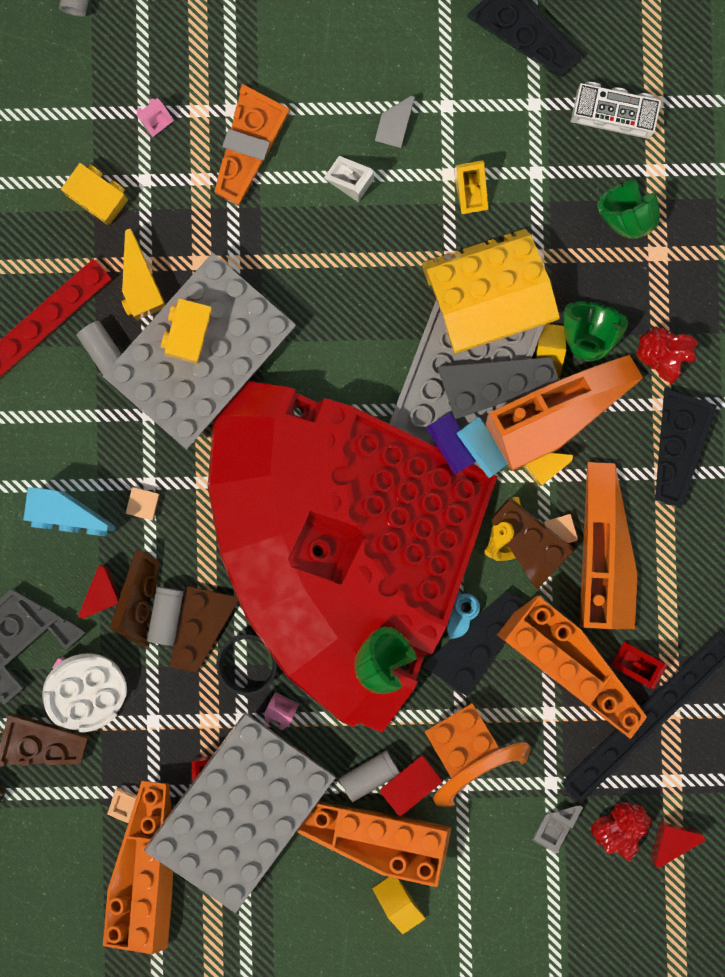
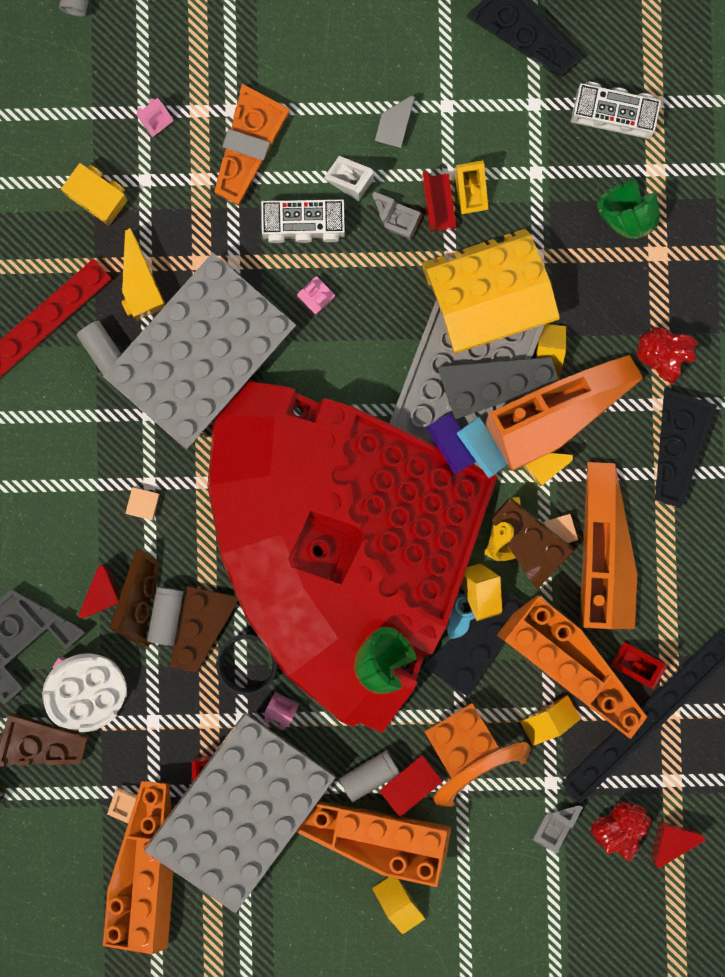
medium azure slope [23,487,116,536] -> none
yellow brick [161,298,212,365] -> none
green hair [563,301,628,362] -> none
none -> brick [261,200,345,243]
none -> bright pink tile [297,276,335,315]
none -> light grey slope [372,192,422,240]
none -> red panel [422,171,456,233]
none -> yellow slope [461,563,502,621]
none -> yellow slope [519,695,581,746]

